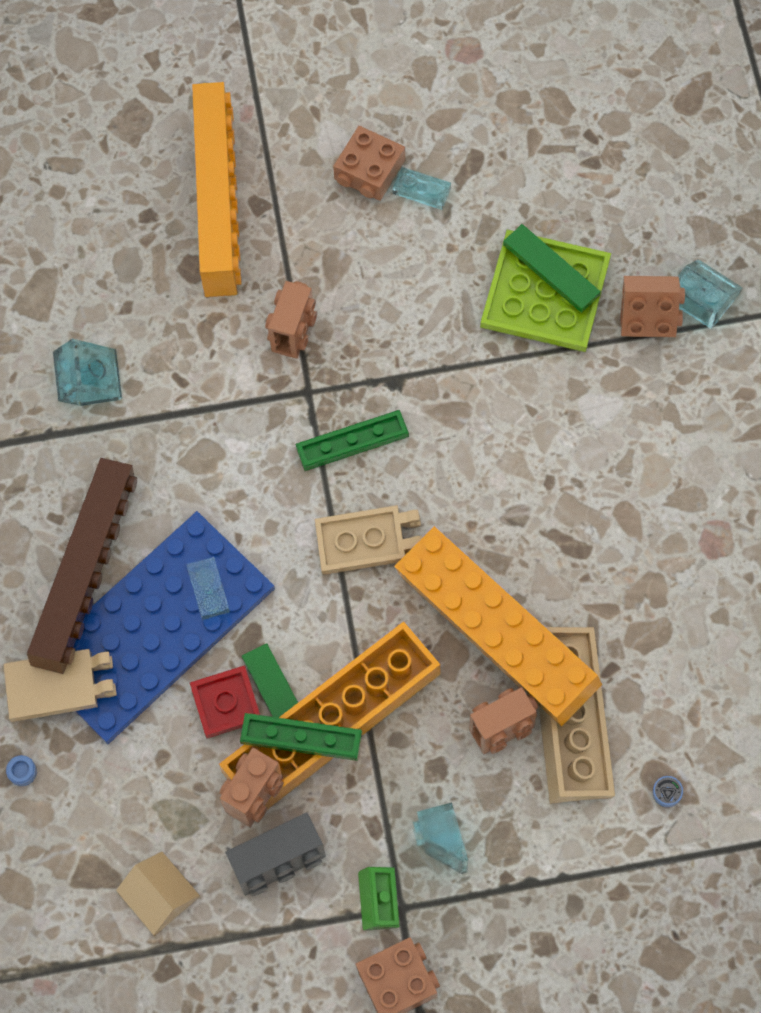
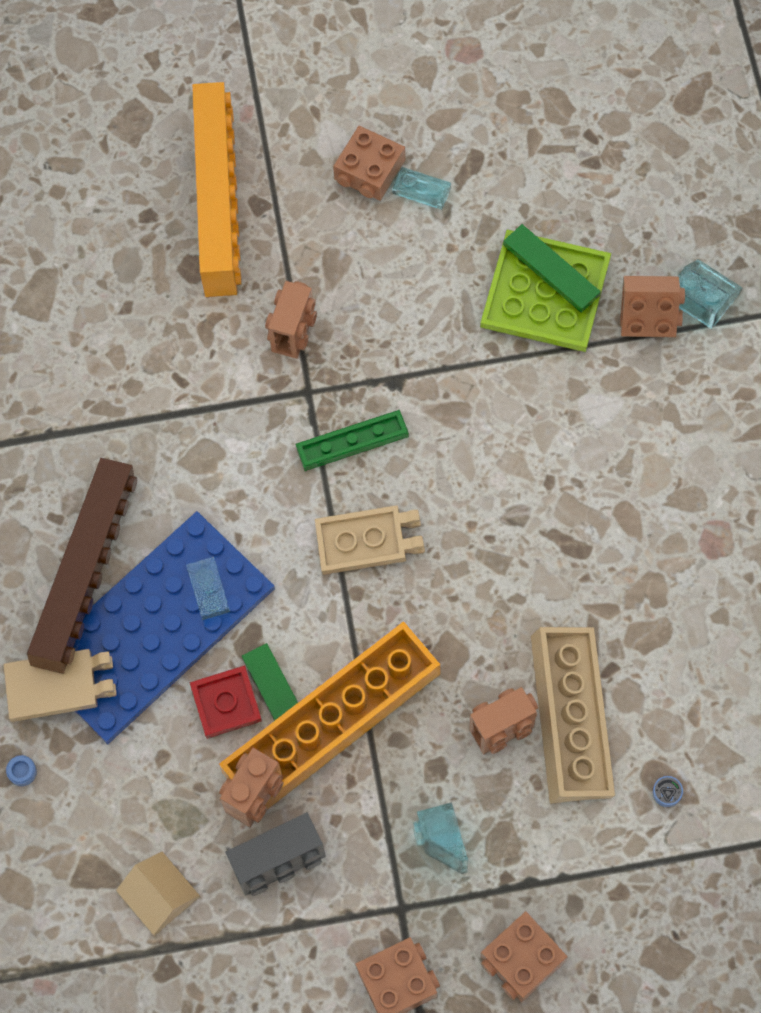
clear light blue slope [53,338,122,406] -> none
green tile [240,713,362,761] -> none
bright green slope [358,867,400,930] -> none
light orange brick [394,526,602,727] -> none
none -> nougat brick [480,911,568,1003]

